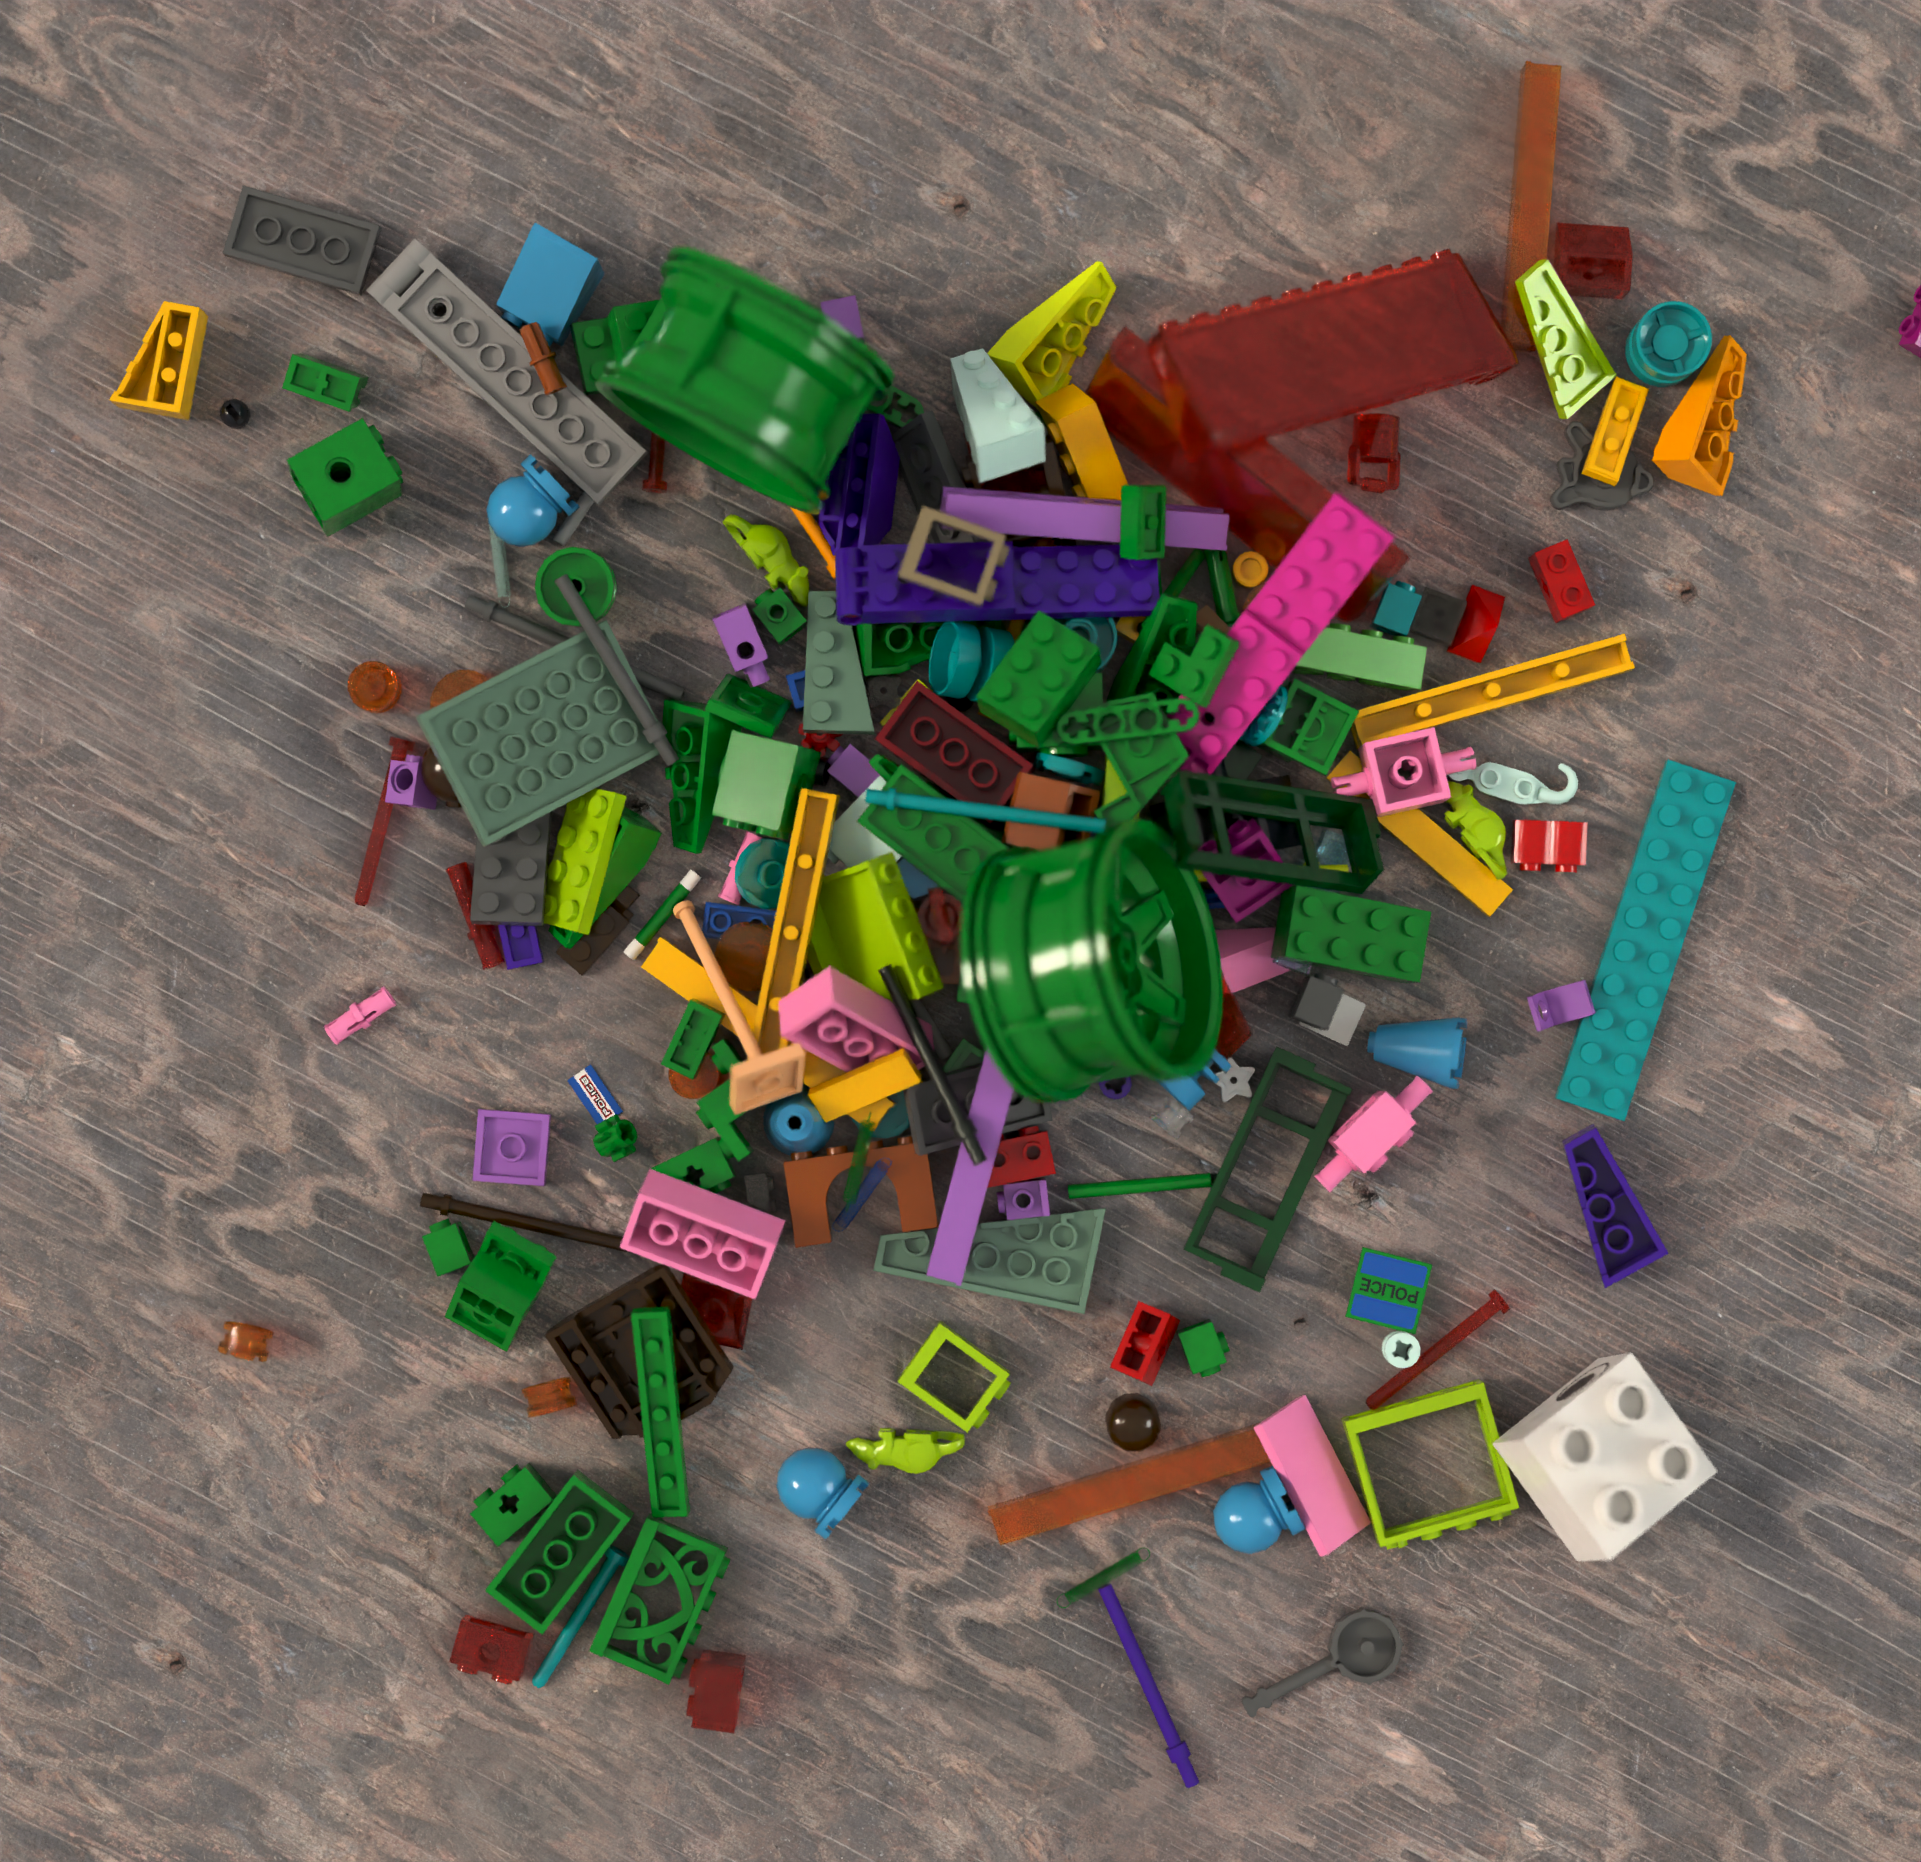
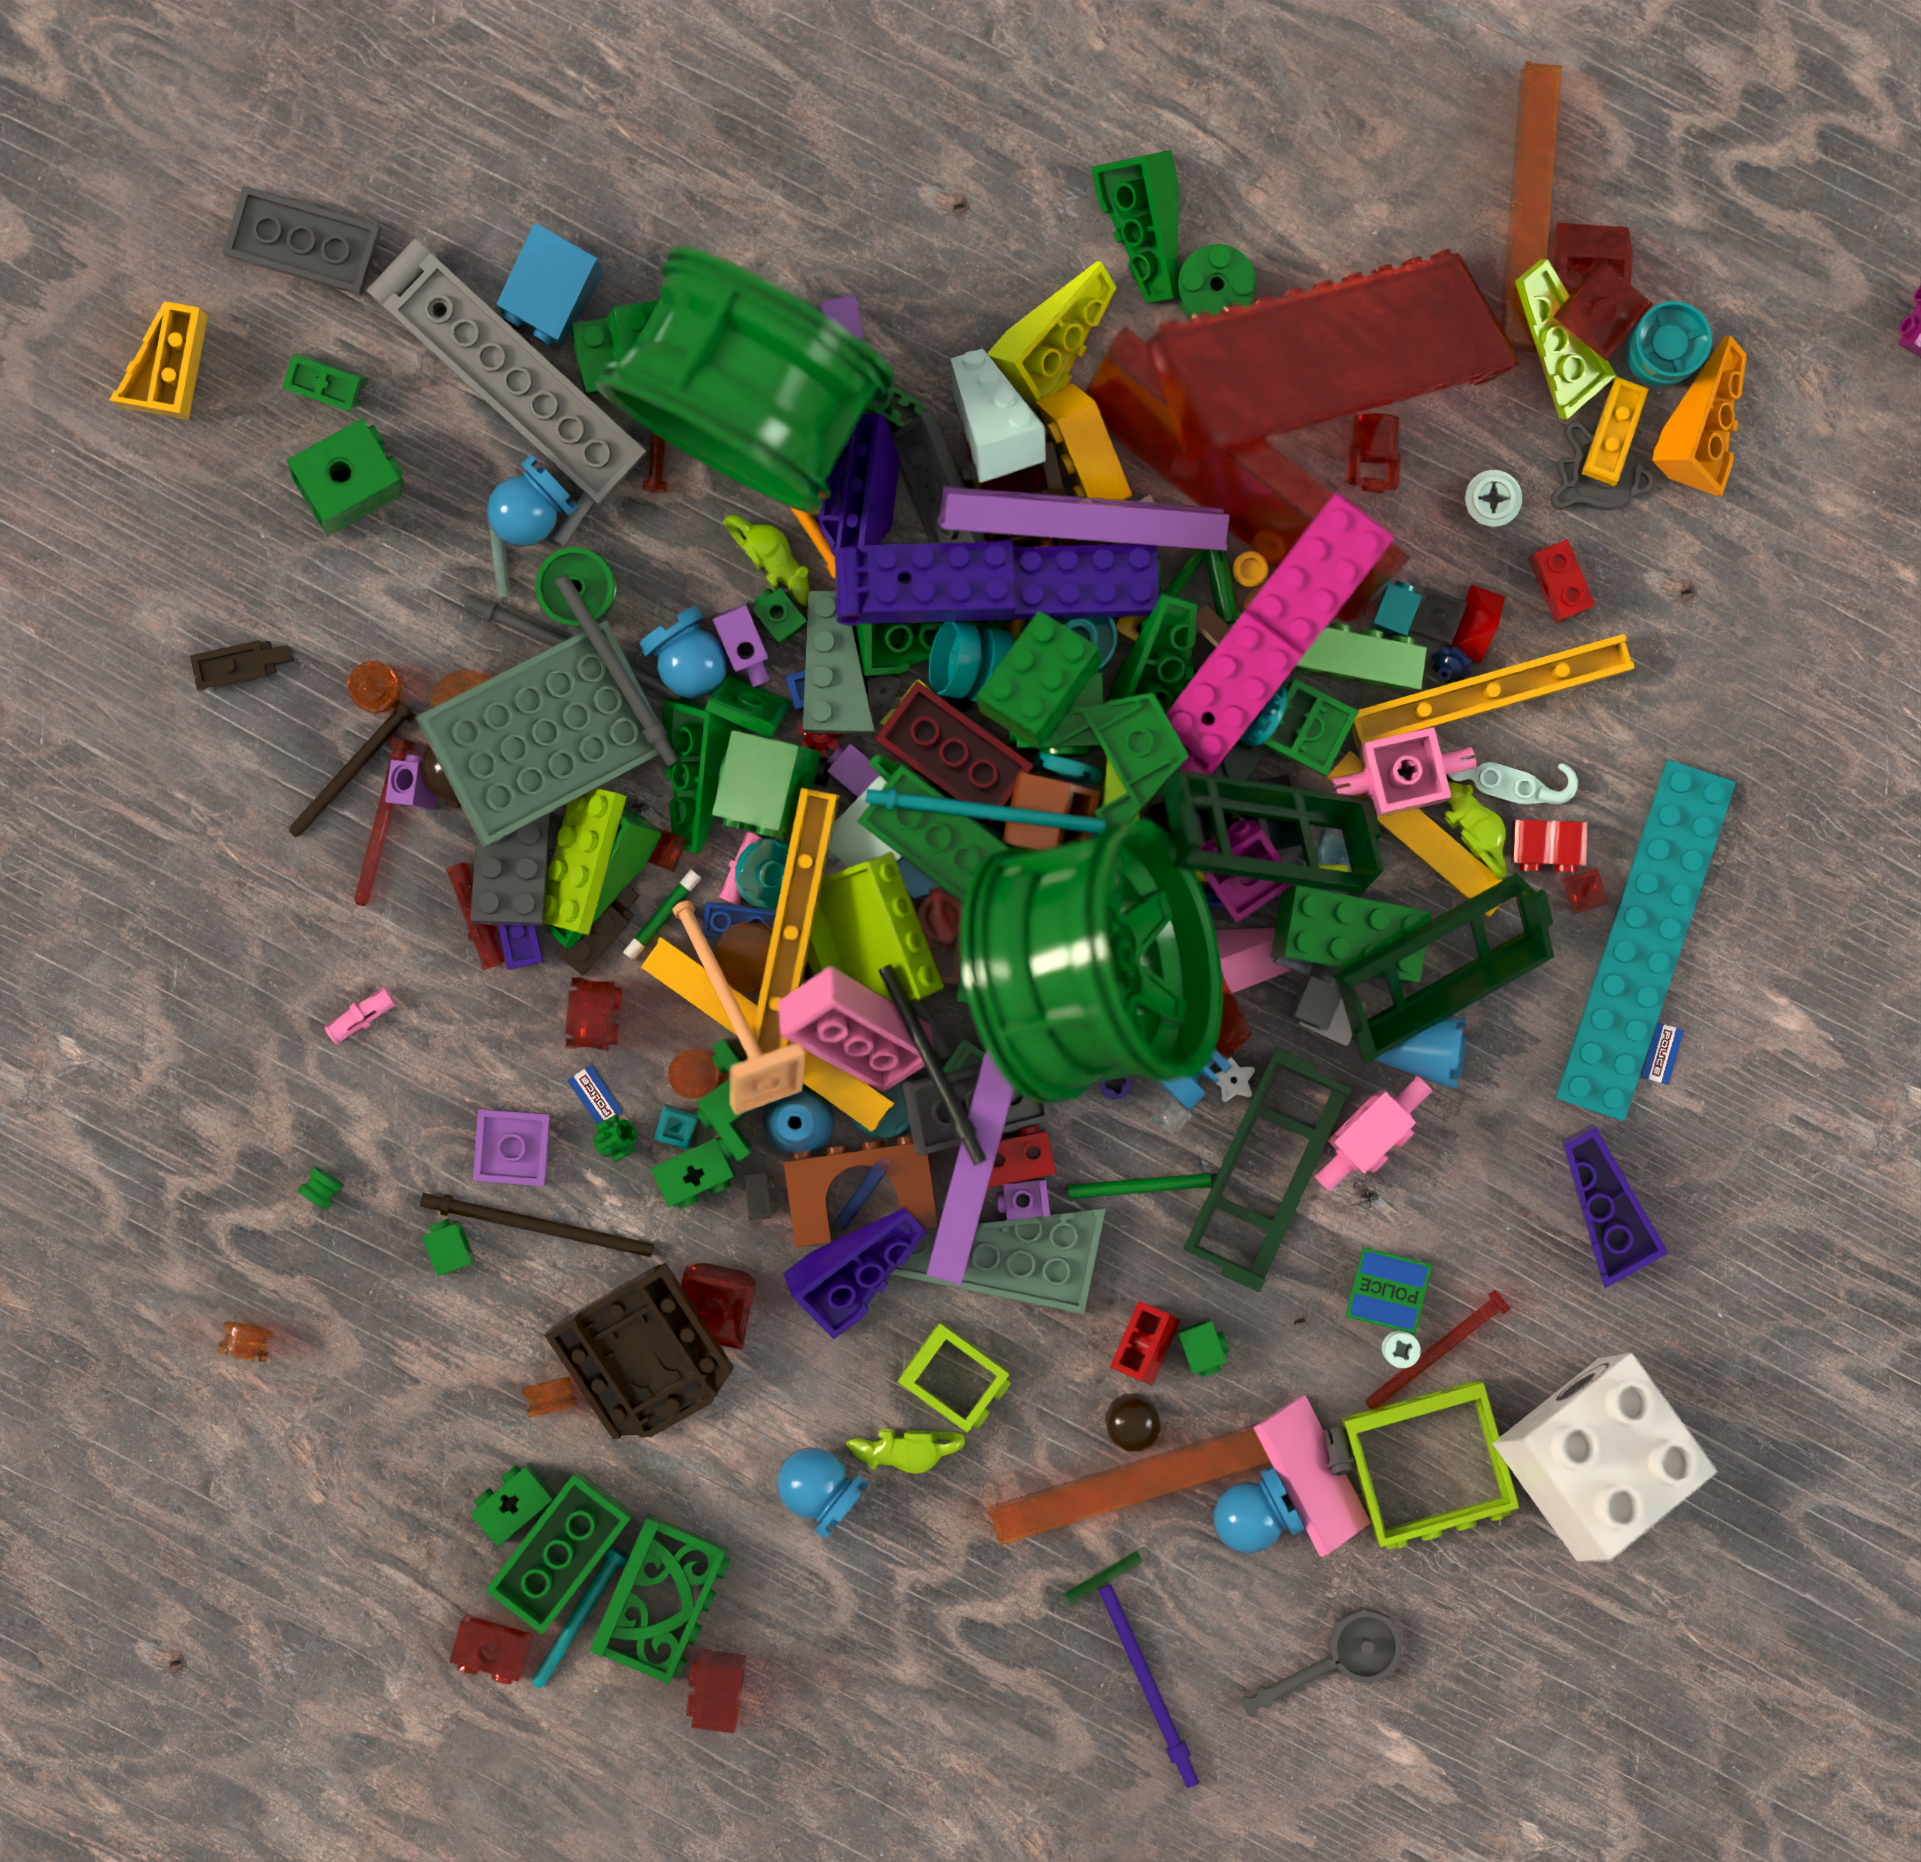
black hinge [220,399,250,429] -> none
green bracket [445,1221,557,1352] -> none
dark orange axle [520,322,567,395] -> none
bright pink brick [620,1169,786,1299] -> none
green plate [631,1307,690,1517] -> none
green tile [661,998,725,1080] -> none
yellow tile [808,1048,922,1123] -> none
green piece [843,1111,875,1212] -> none
dark tan window [898,506,1010,608] -> none
green beam [1057,698,1200,745] -> none
green slope [1120,485,1167,560] -> none
green plate [1149,624,1240,708] -> none
medium lavender bracket [1527,980,1595,1032] -> none
none -> dark brown hinge [190,640,294,692]
none -> dark brown bar [289,699,417,837]
none -> green wheel [298,1166,344,1210]
none -> clear red brick [565,976,622,1052]
none -> dark azure tile [639,606,728,698]
none -> clear red tile [647,828,687,872]
none -> teal tile [653,1103,699,1150]
none -> dark purple wedge [783,1207,927,1339]
none -> green wedge [1091,150,1179,303]
none -> green wheel [1177,244,1257,328]
none -> dark grey pin [1323,1427,1356,1476]
none -> dark green piece [1332,873,1555,1064]
none -> dark blue plant [1431,645,1473,682]
none -> light aqua gear [1464,470,1522,528]
none -> clear red tile [1553,260,1653,360]
none -> clear red tile [1563,868,1609,914]
none -> sticker [1641,1023,1684,1085]

